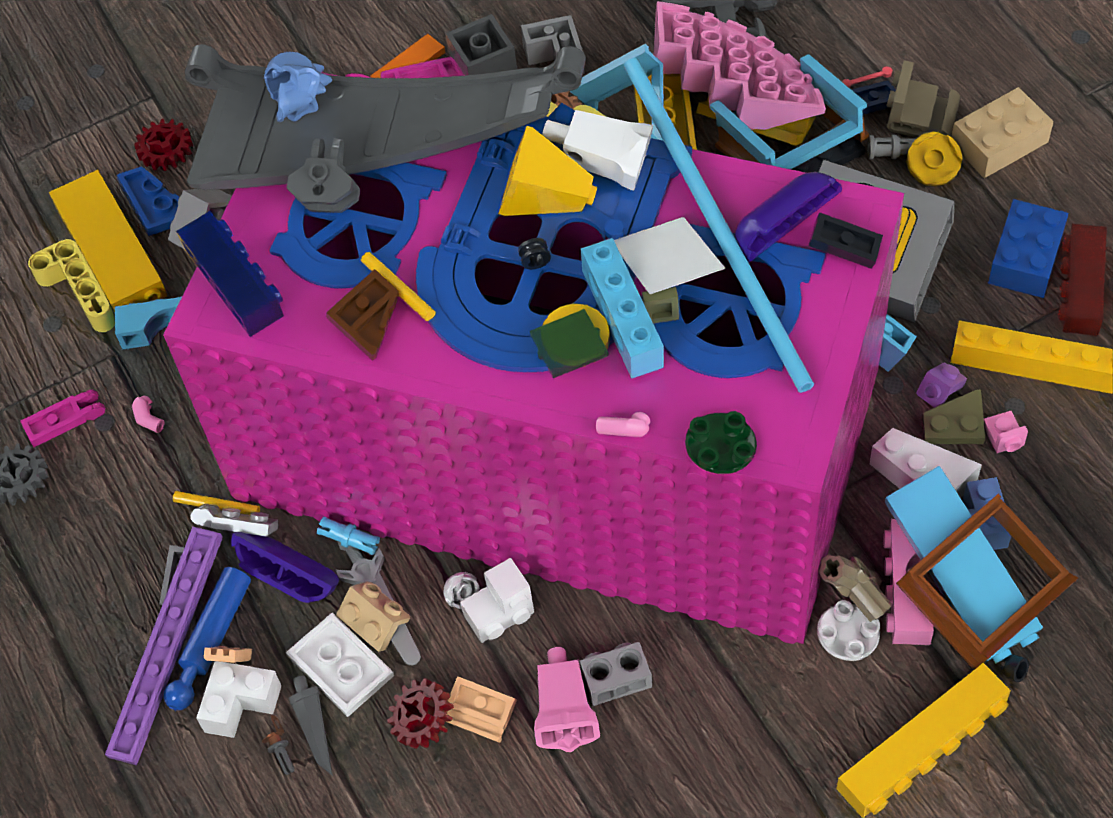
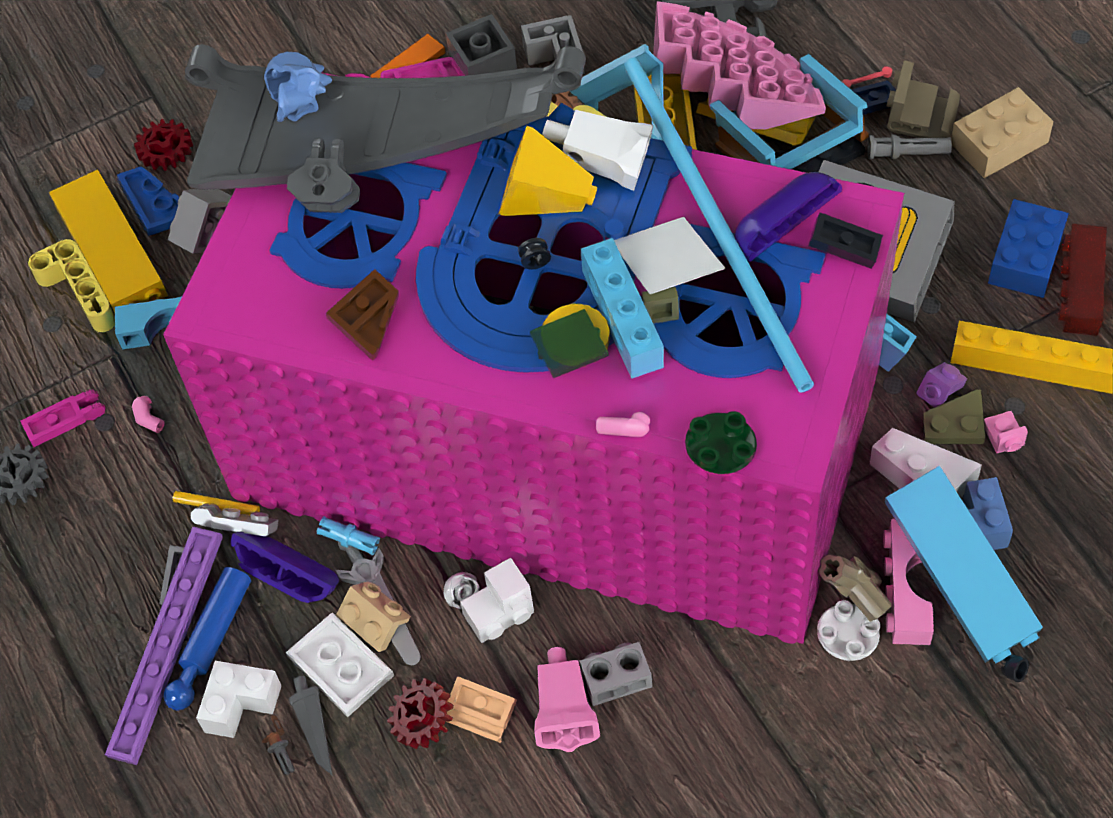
clear blue brick [176,211,284,337] -> none
light nougat tile [204,646,252,663] -> none
yellow bar [361,252,436,321] -> none
yellow brick [836,663,1011,818] -> none
dark orange piece [896,494,1078,670] -> none
yellow tile [906,131,962,187] -> none

